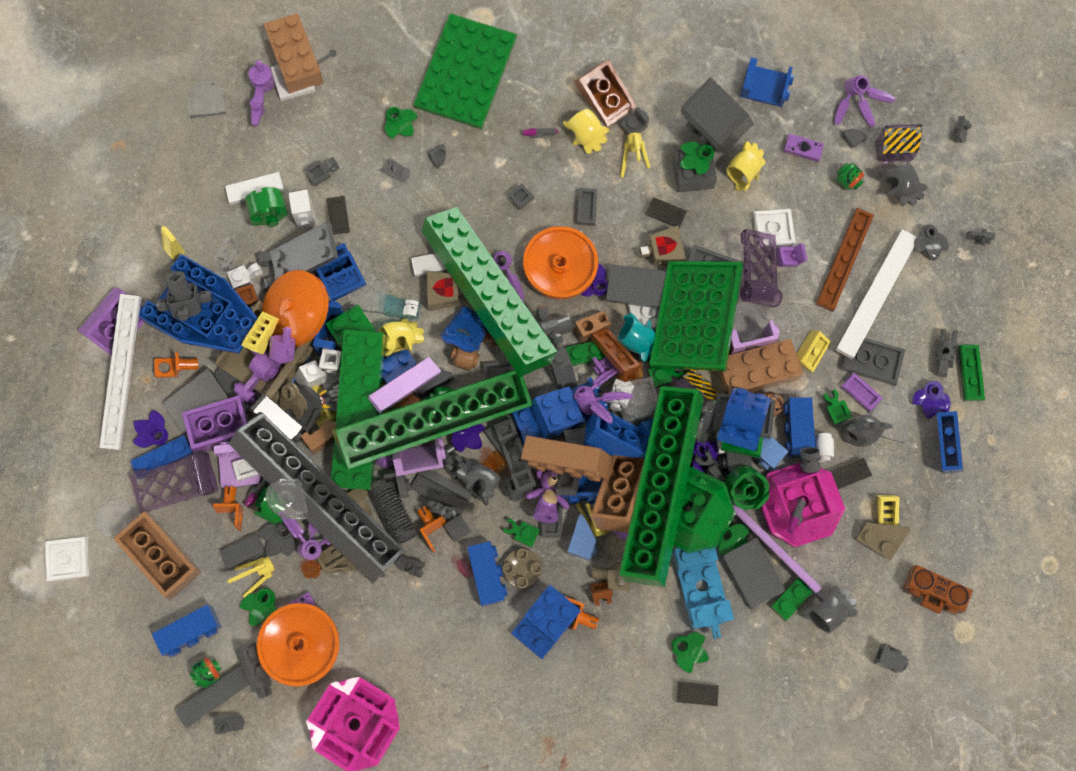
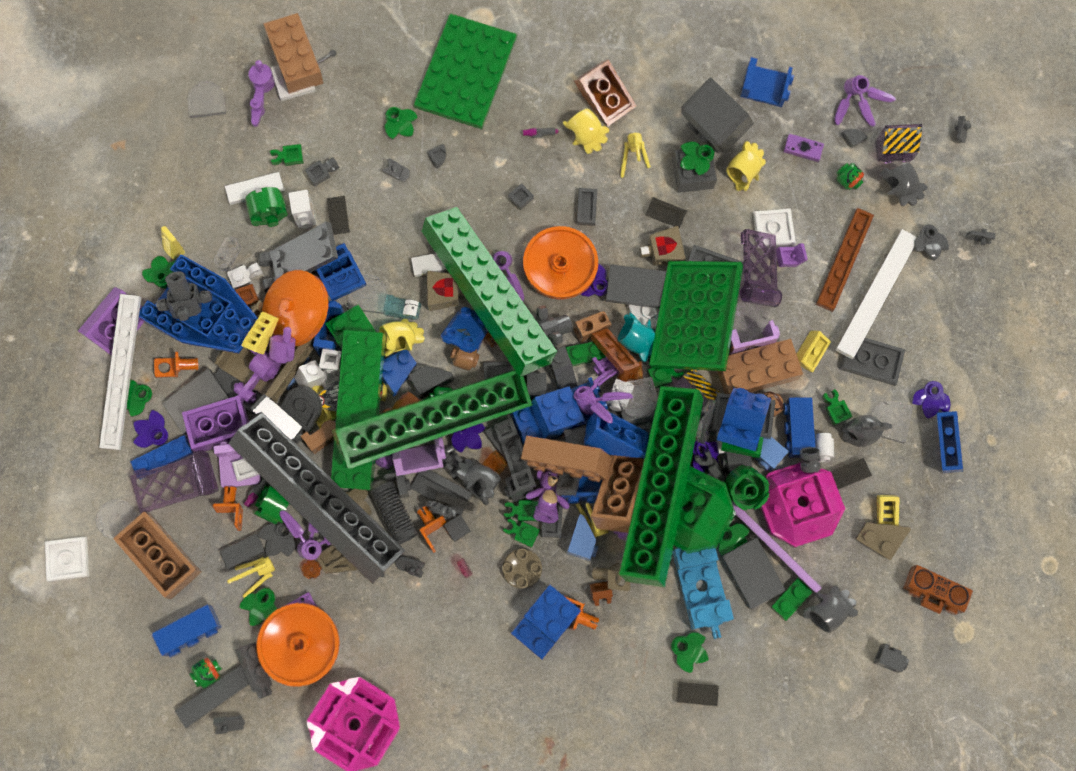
clear tile [266,479,309,519] -> none
dark tan plate [280,382,307,420] -> none
lavender tile [368,357,441,414] -> none
blue brick [467,541,508,607] -> none
dark grey bracket [619,107,649,136] -> none
blue tile [638,419,653,440] -> none
piece [787,497,806,534] -> none
medium lavender tile [840,373,883,413] -> none
dark grey hinge [935,329,958,377] -> none
green tile [958,345,985,402] -> none
none -> green plate [126,380,153,417]
none -> green plate [142,256,176,289]
none -> green plate [270,144,304,166]
none -> green plate [504,500,538,522]
none -> dark grey brick [527,373,547,402]

